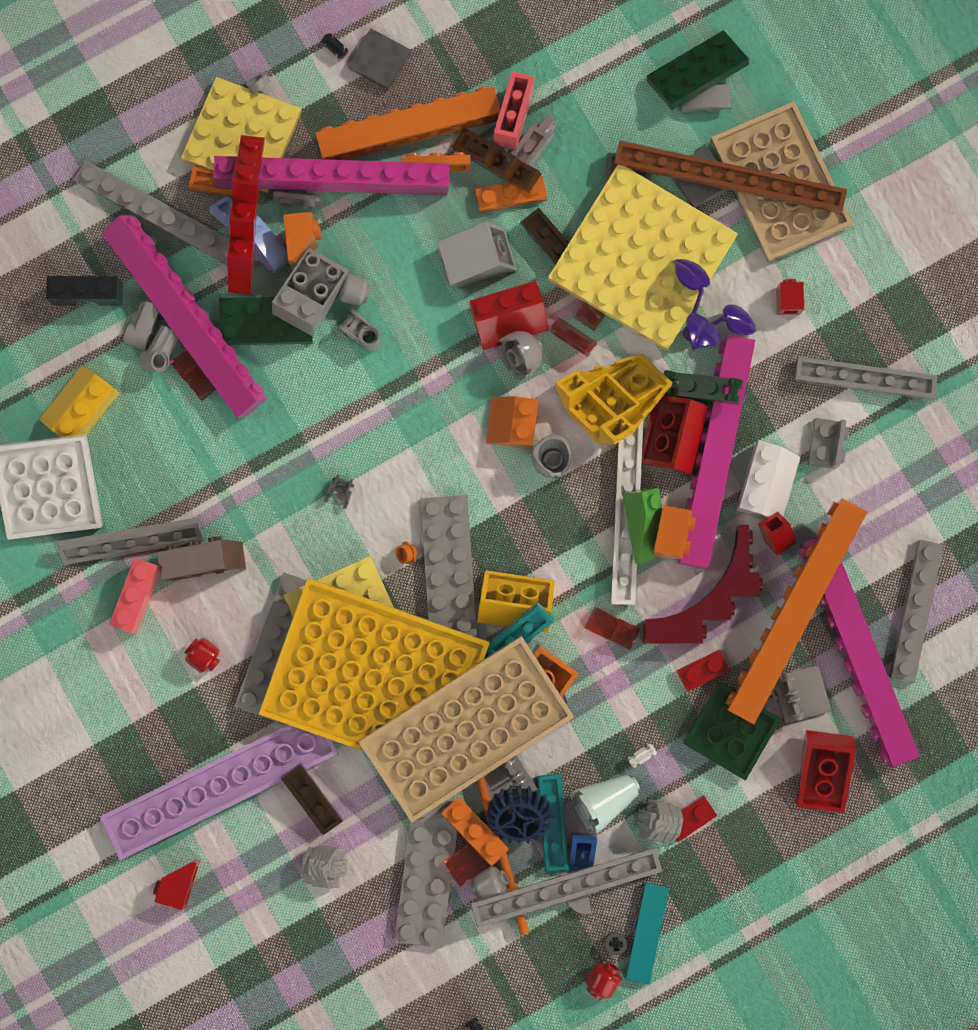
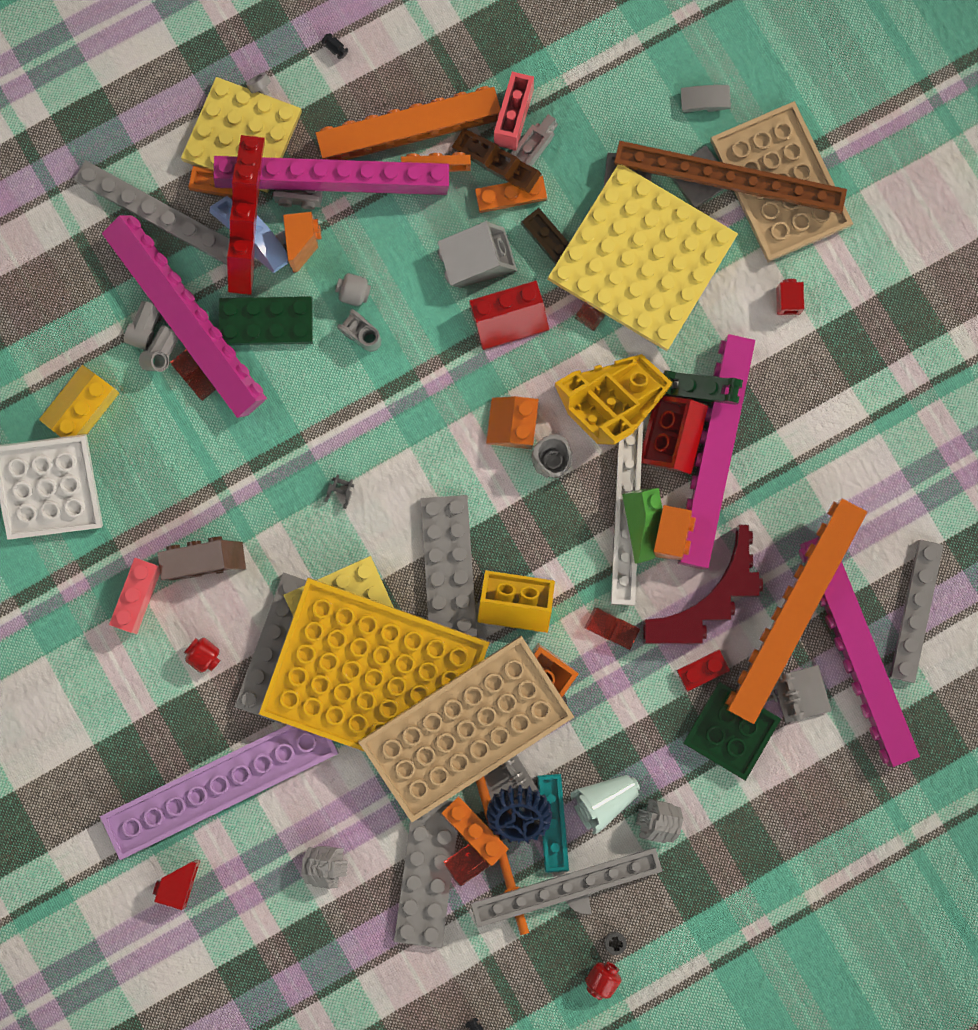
black arch [46,276,123,306] -> none
light grey plate [57,517,204,565] -> none
light grey slope [272,247,349,336] -> none
dark brown plate [281,763,343,835] -> none
flat silver tile [348,28,411,91] -> none
orange plate [395,541,417,564] -> none
light grey head [471,866,509,900] -> none
teal tile [484,602,554,659] -> none
light grey cylinder [498,331,542,380] -> none
clear red slope [550,318,597,357] -> none
blue slope [569,833,597,871] -> none
teal tile [625,882,669,985] -> none
white piece [627,744,657,768] -> none
dark green plate [646,30,749,110] -> none
dark purple plant [673,259,757,350] -> none
red plate [676,795,717,842] -> none
white slope [735,440,800,519] -> none
red brick [758,512,796,555] -> none
light grey plate [794,356,938,400] -> none
red slope [796,730,857,813] -> none
light grey bracket [807,418,849,469] -> none

